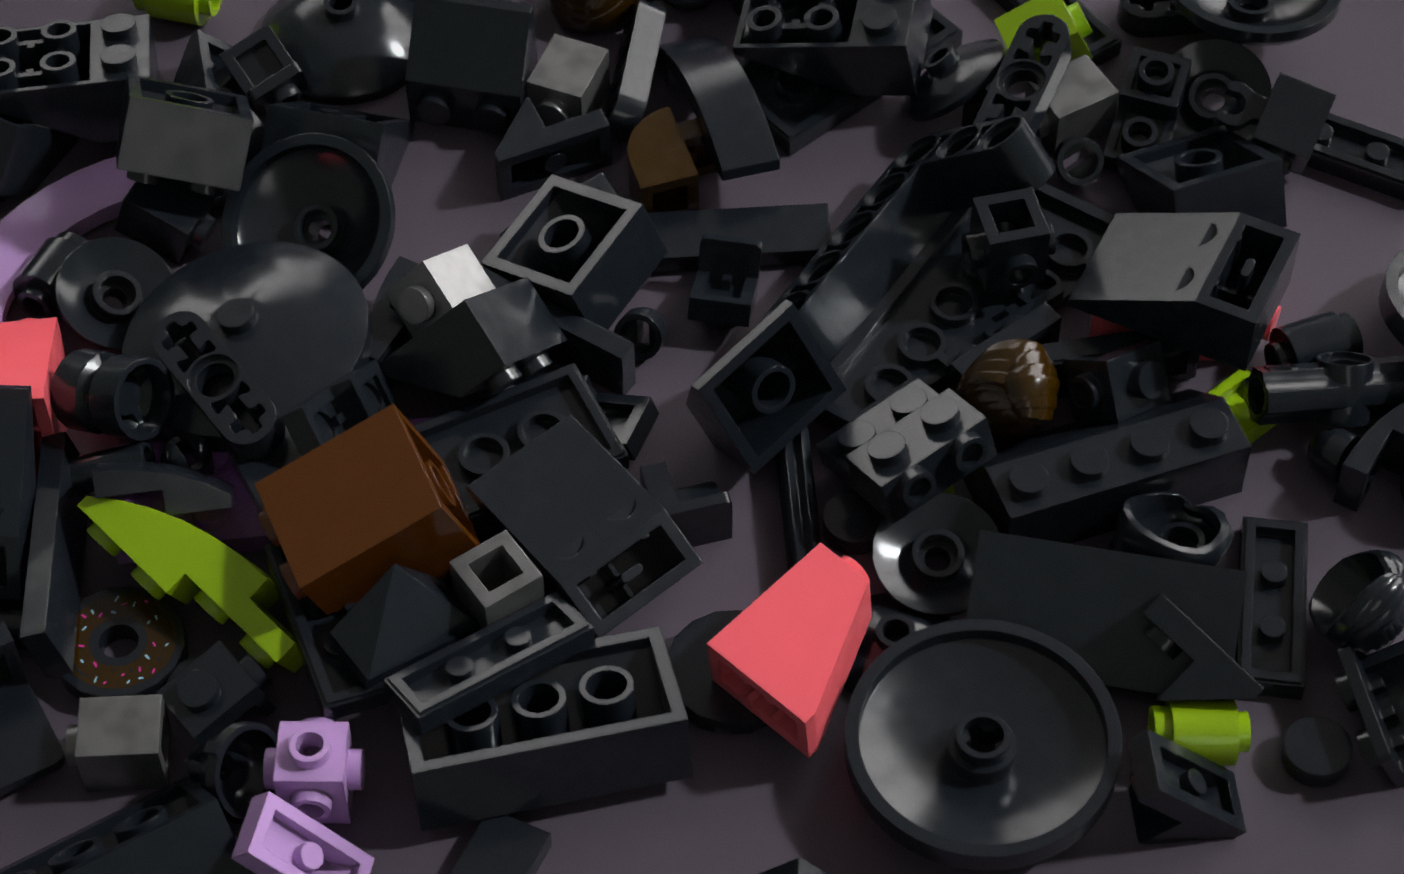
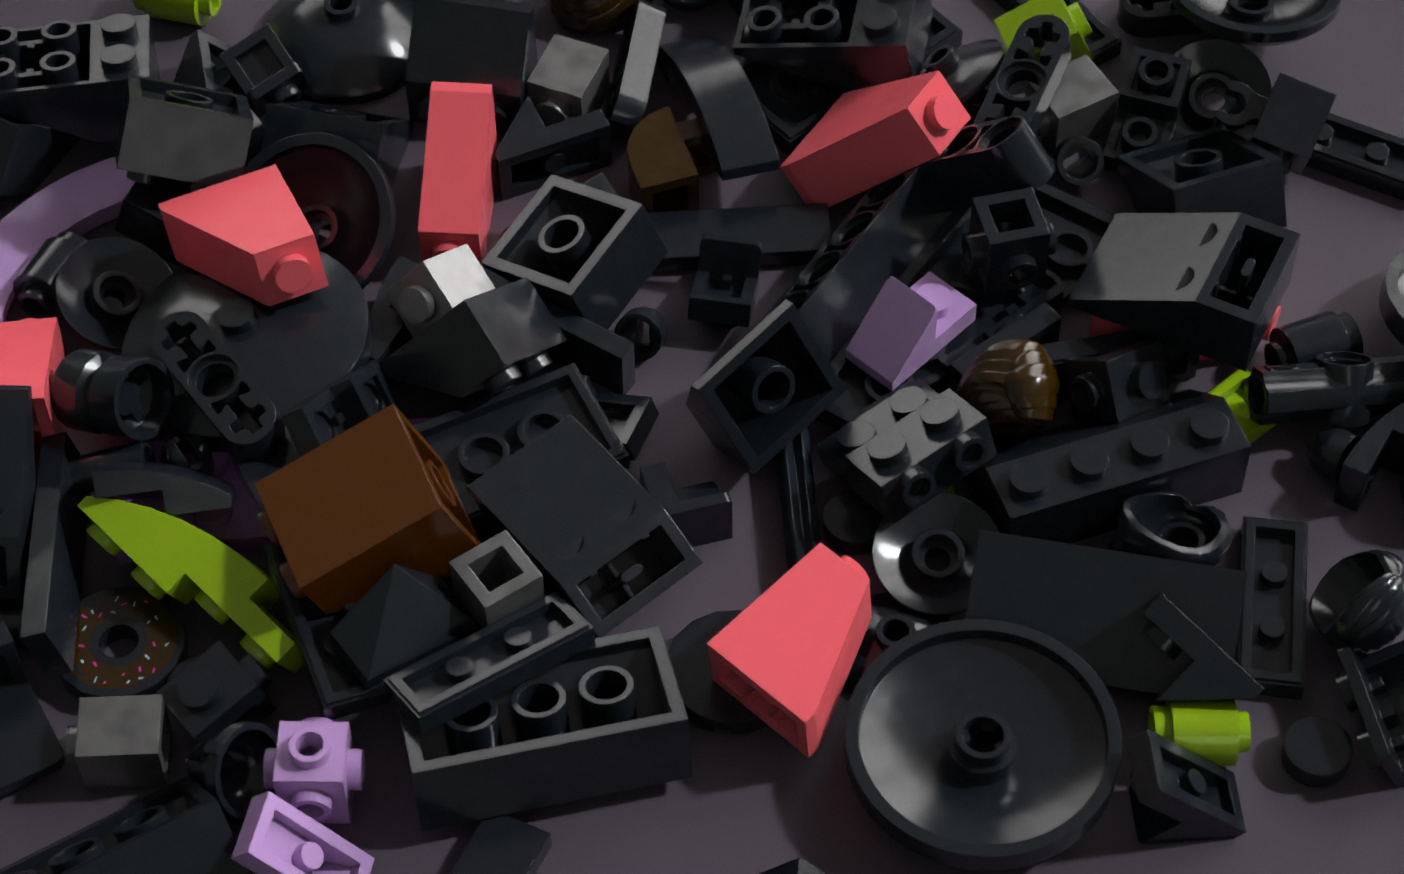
none -> coral slope [158,164,329,307]
none -> coral slope [418,81,498,268]
none -> coral slope [780,70,971,208]
none -> lavender slope [845,271,977,391]

